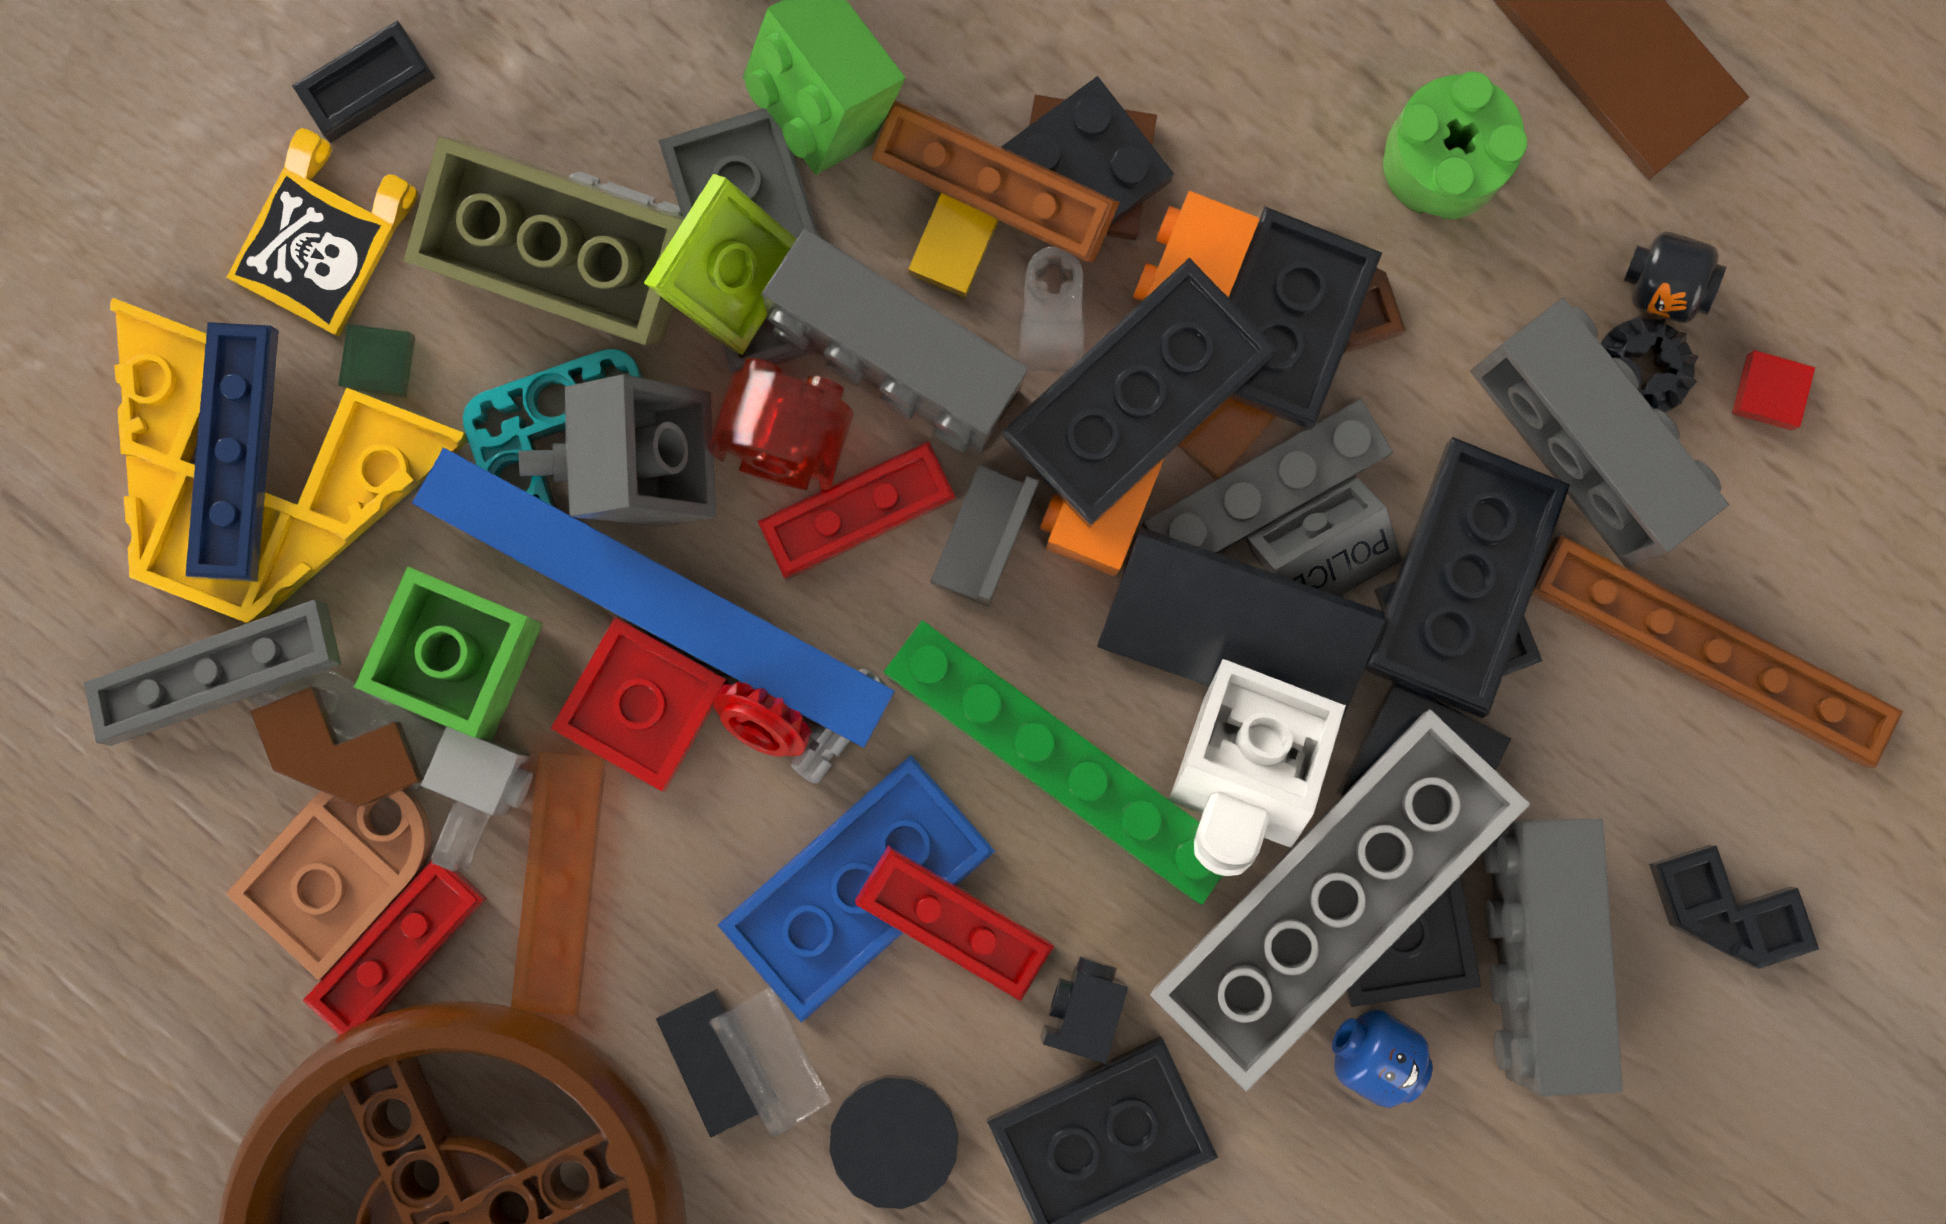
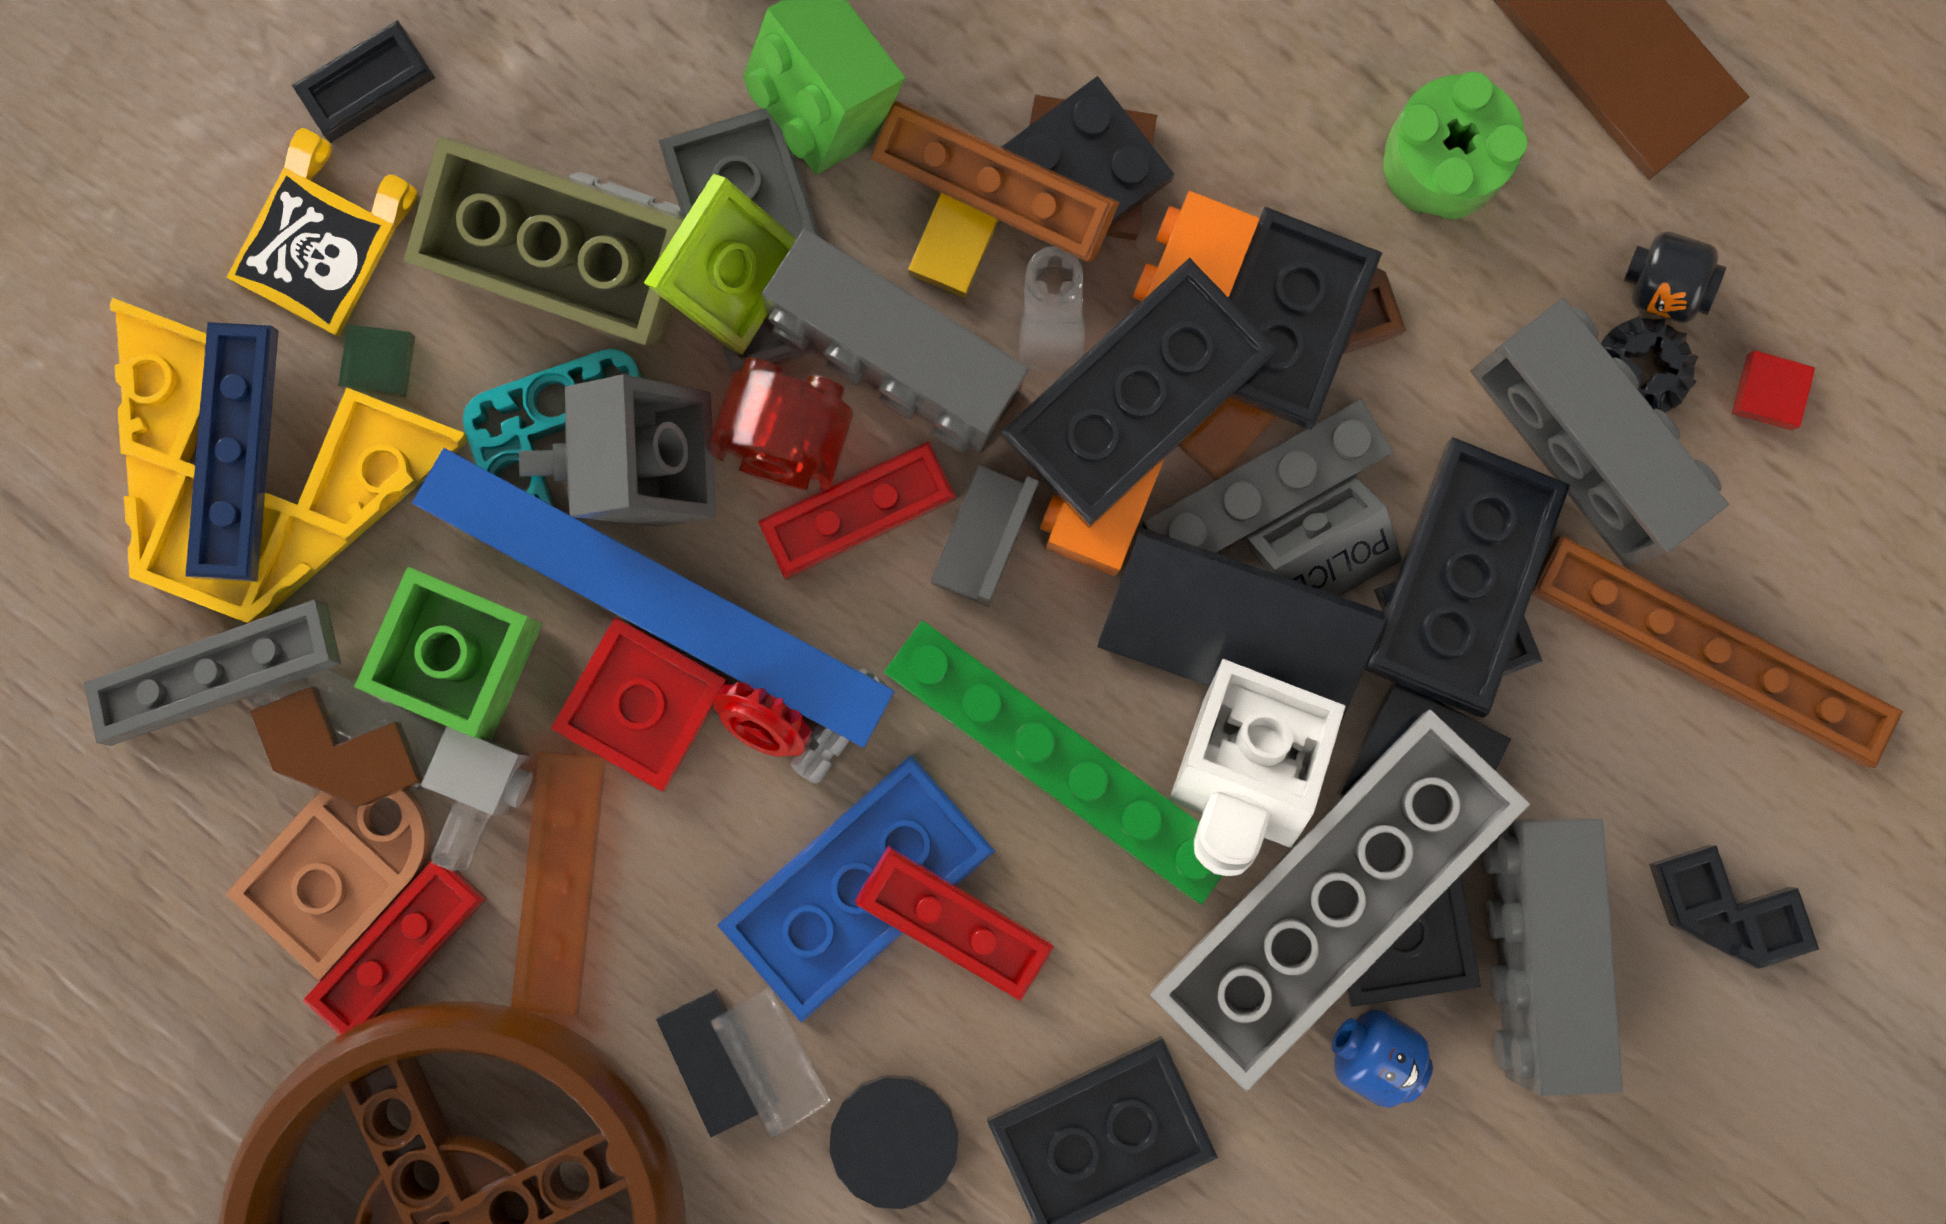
black brick [1040,956,1128,1064] -> none

